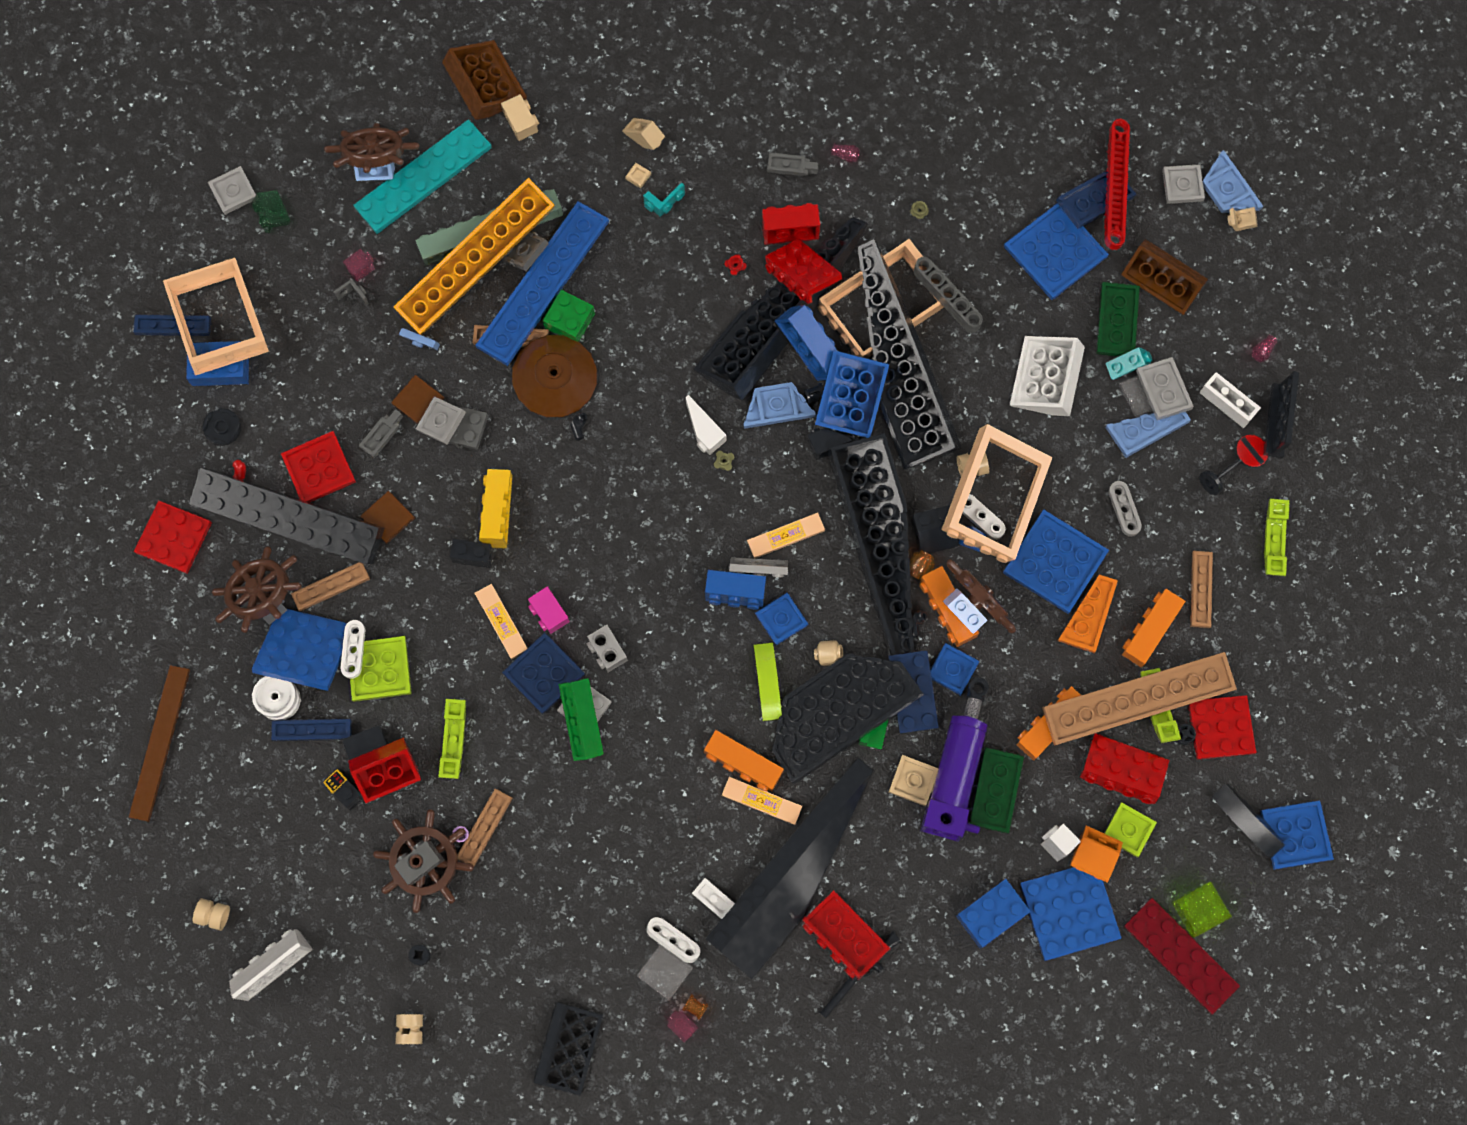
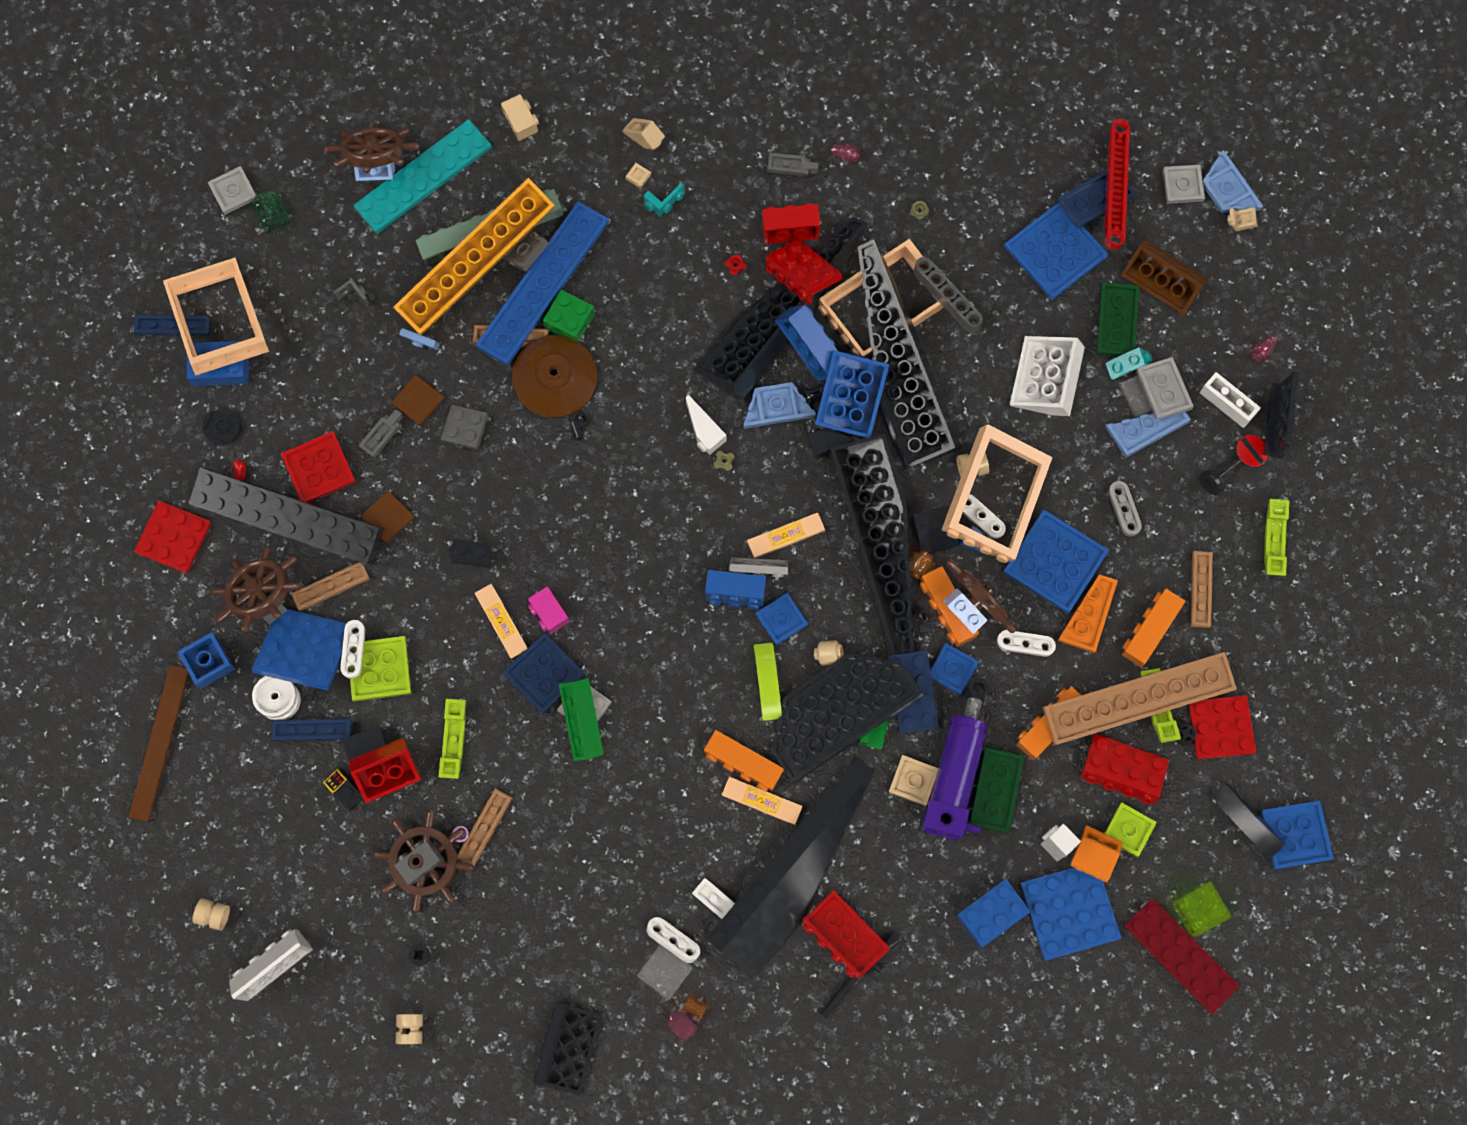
clear pink brick [343,249,375,282] -> none
light grey plate [416,397,466,445] -> none
reddish brown slope [442,40,527,120] -> none
yellow wedge [479,469,512,549] -> none
light grey brick [586,625,628,672] -> none
none -> blue brick [178,632,235,689]
none -> white plate [997,630,1056,657]

